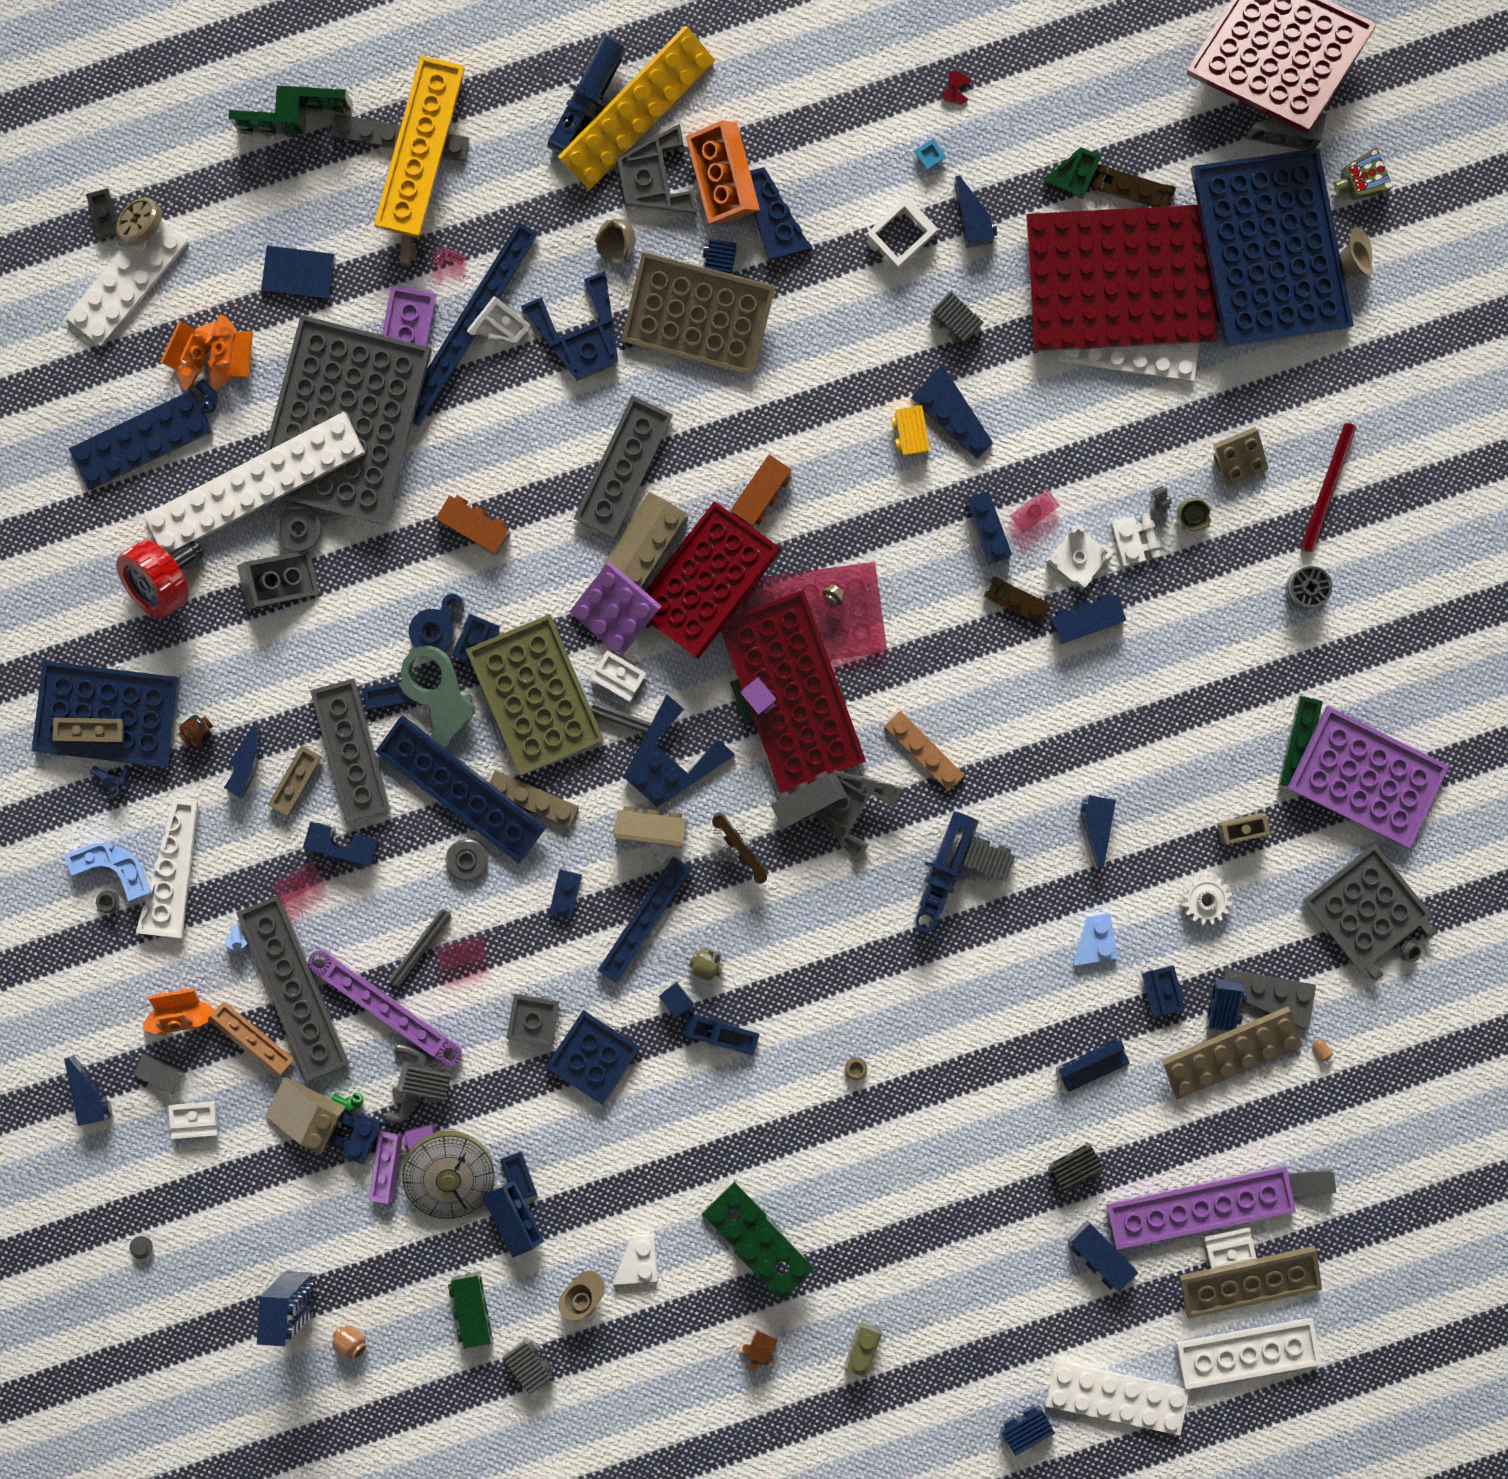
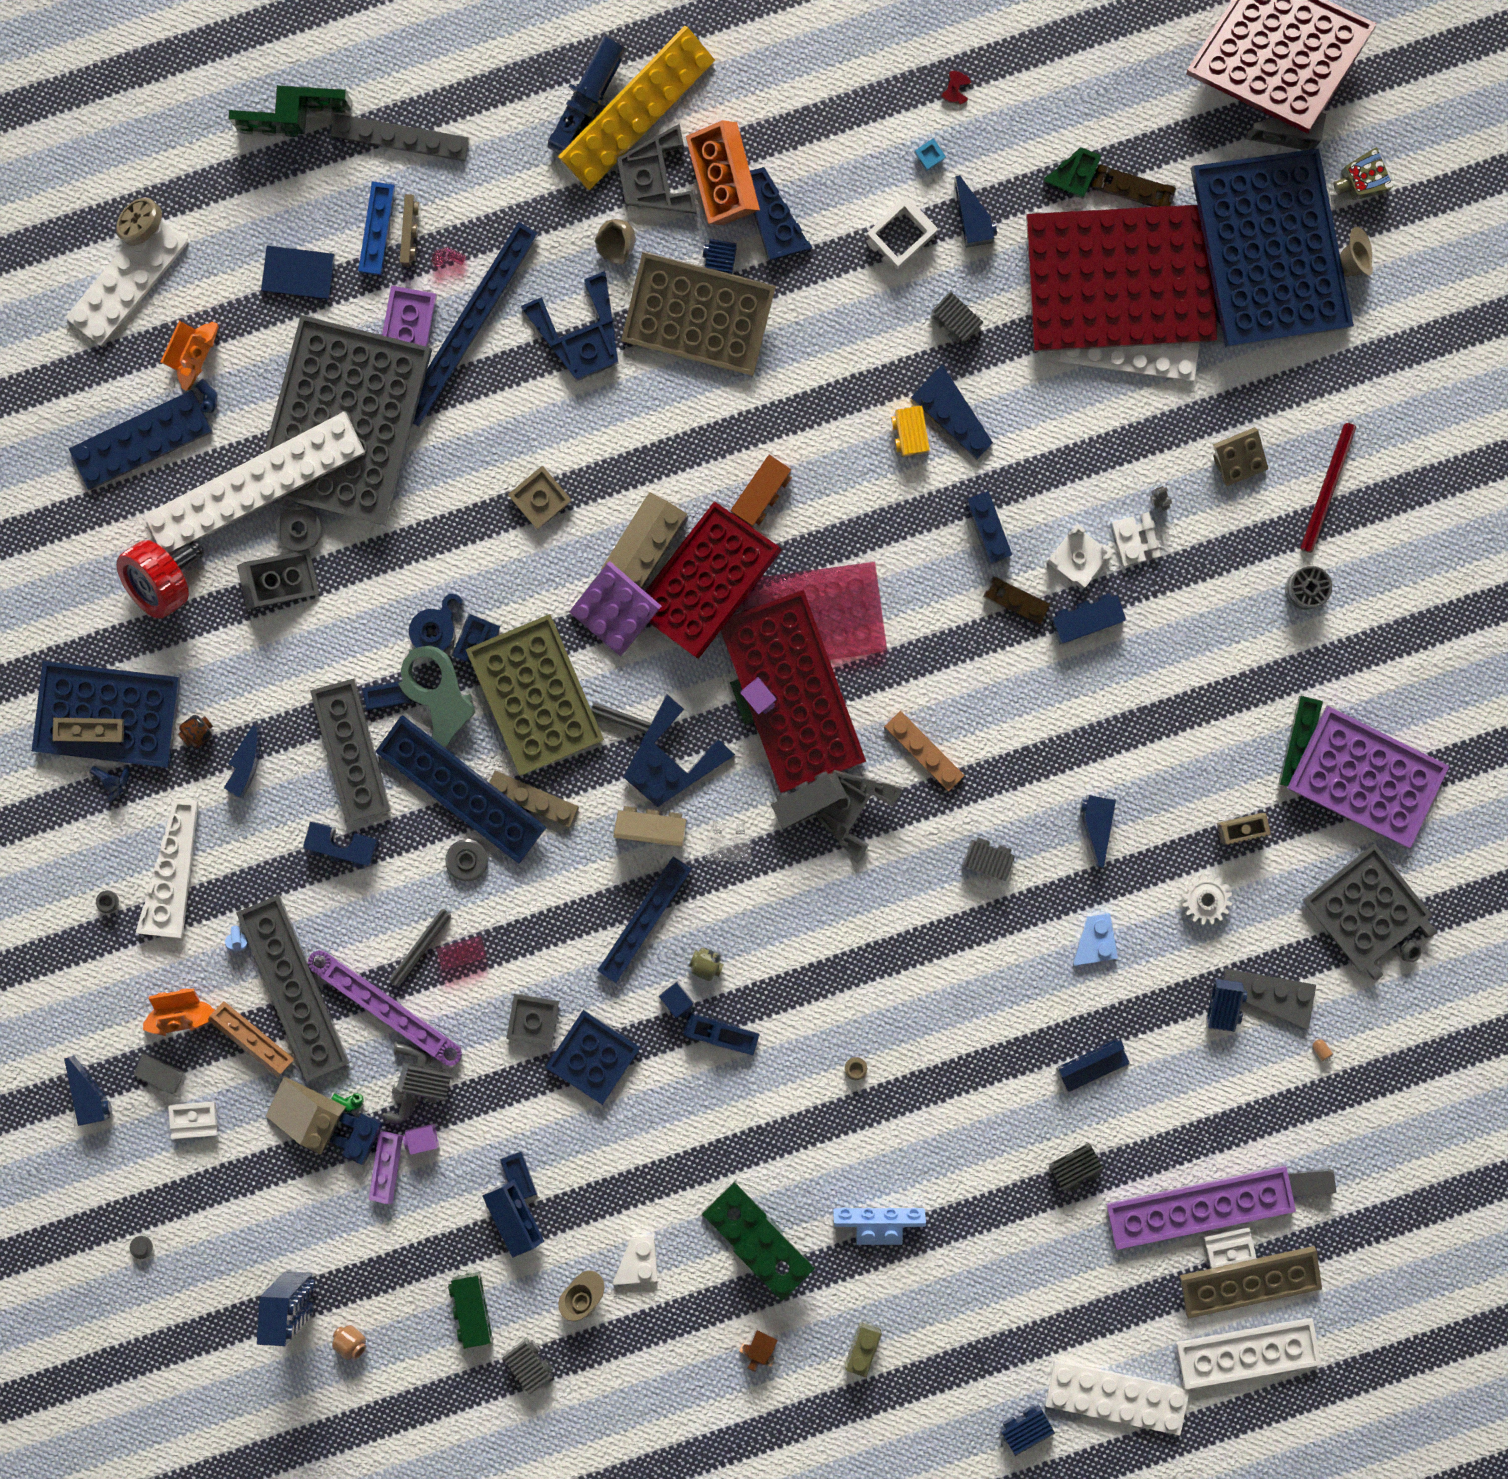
light blue plate [64,843,152,902] -> none
pearl dark grey plate [86,188,118,239] -> none
orange piece [207,315,253,389] -> none
dark tan plate [268,745,322,816] -> none
clear pink plate [272,861,324,904] -> none
yellow plate [374,55,465,238] -> none
light grey dish [402,1131,495,1219] -> none
dark orange brick [435,495,510,555] -> none
white wing [467,296,531,343] -> none
dark blue plate [549,869,582,919] -> none
dark grey plate [573,395,673,539] -> none
white plate [590,650,647,702] -> none
dark brown plate [712,812,767,884] -> none
dark tan plate [822,585,845,606] -> none
dark blue piece [913,811,979,932] -> none
clear pink plate [1010,488,1060,534] -> none
dark blue brick [1068,1220,1138,1292] -> none
dark blue plate [1141,965,1185,1018] -> none
dark tan plate [1161,1006,1303,1100] -> none
olive hair [1177,497,1211,531] -> none
none -> blue plate [358,181,395,276]
none -> dark tan plate [508,465,572,530]
none -> light blue bracket [833,1208,926,1245]

